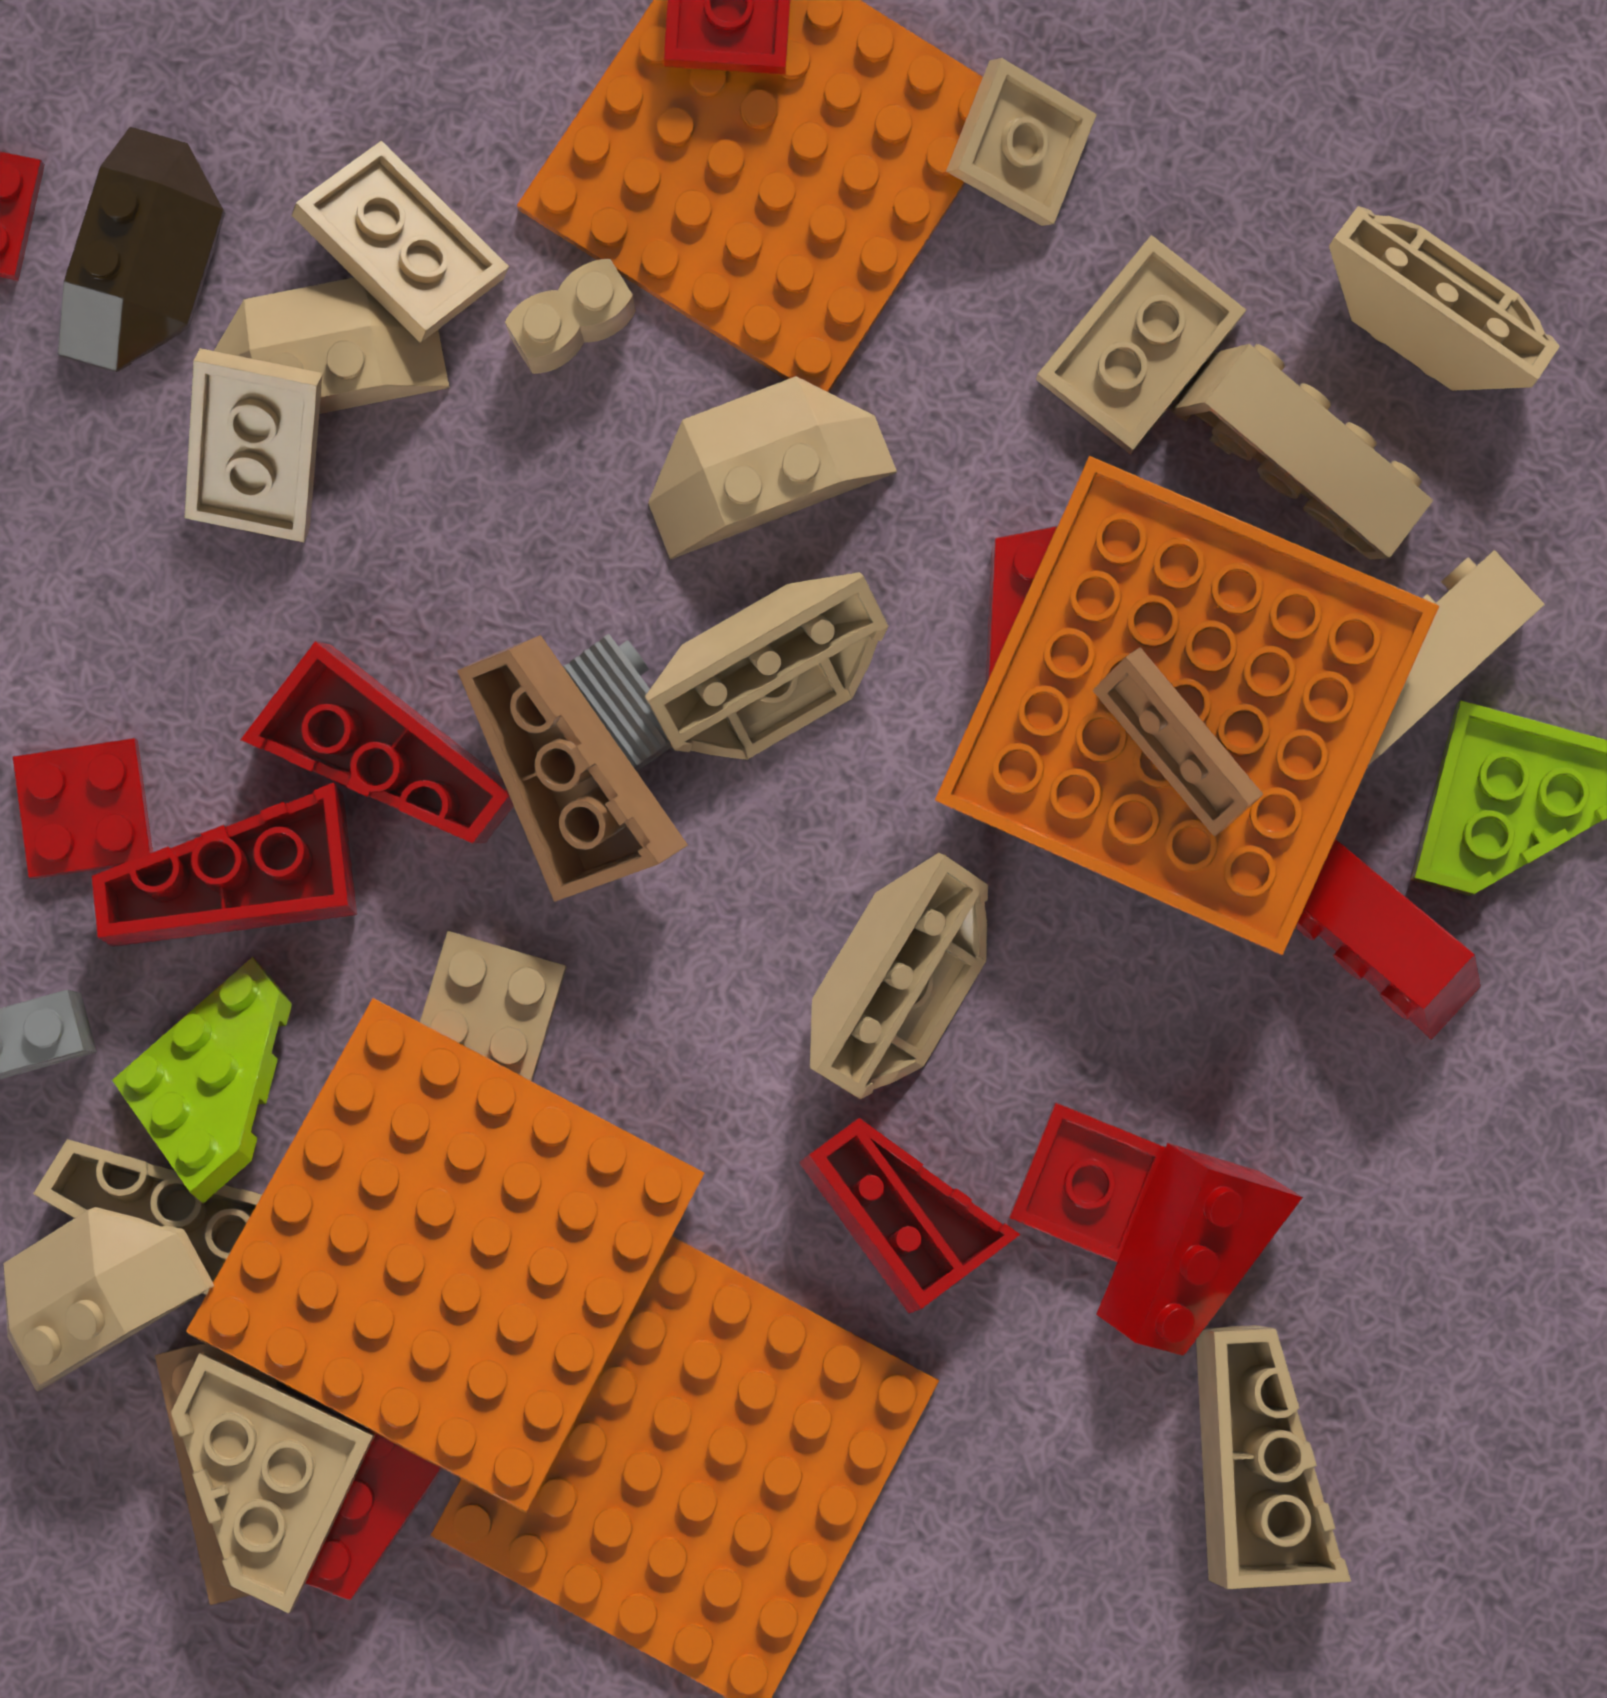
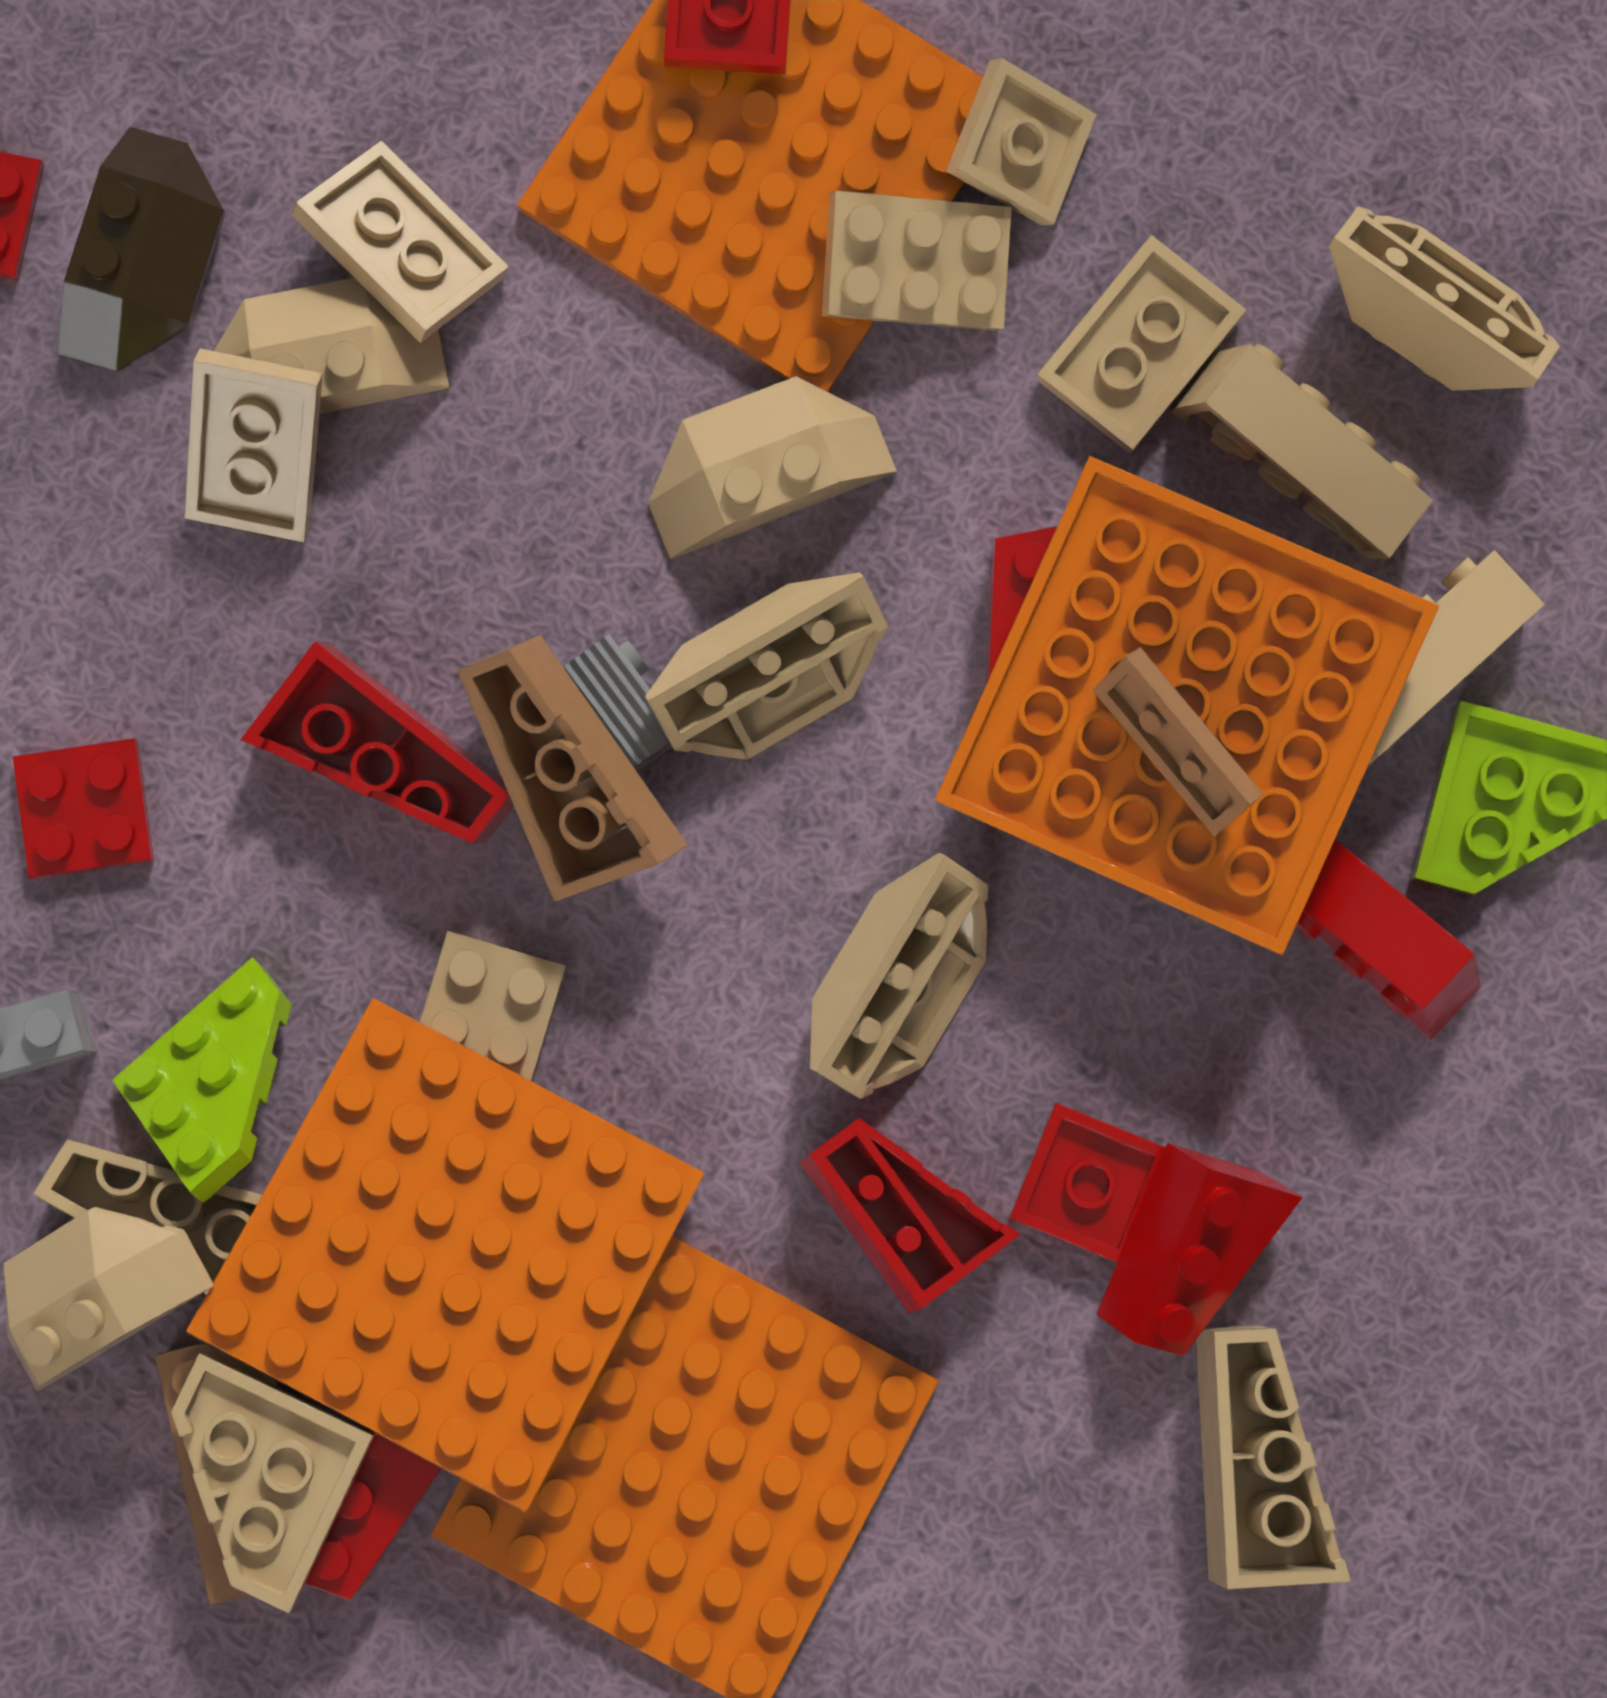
red wedge [91,782,357,947] -> none
tan brick [505,259,636,374] -> none
none -> tan plate [822,191,1012,331]

